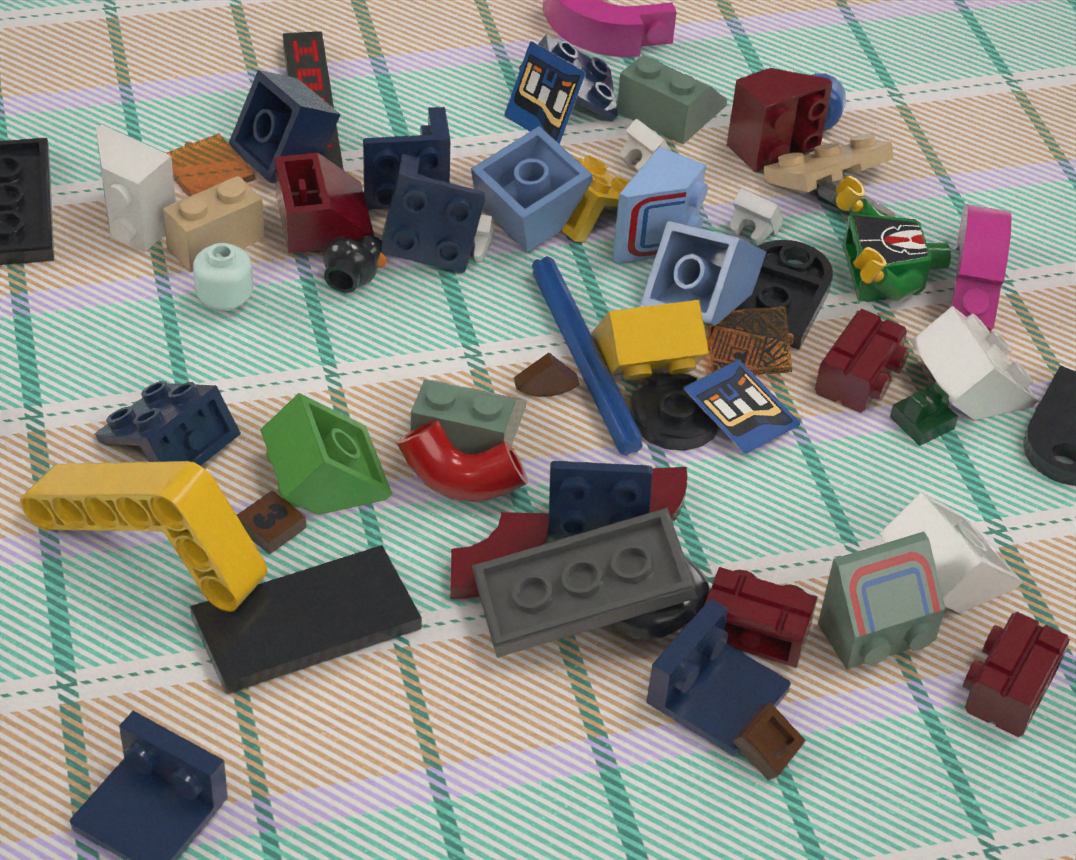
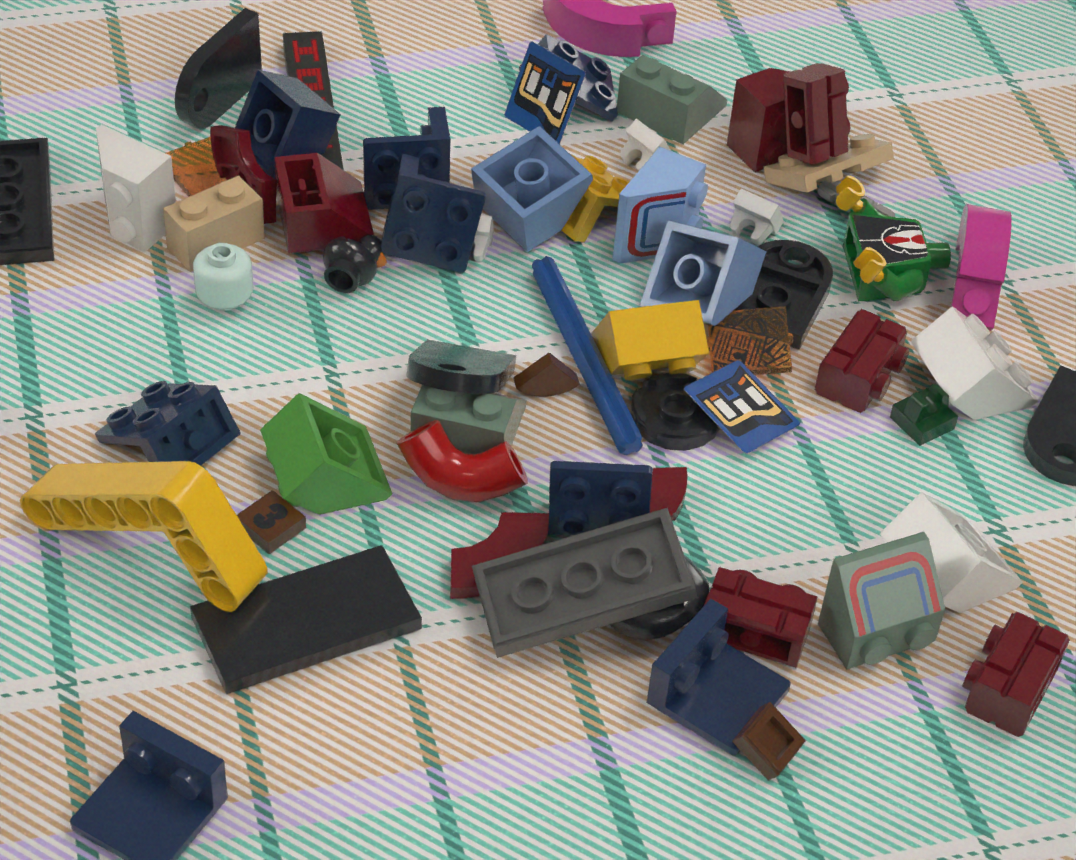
none -> black tile [175,8,262,129]
none -> dark red tile [210,125,277,224]
none -> tile [406,339,517,394]
none -> dark red brick [783,63,851,164]

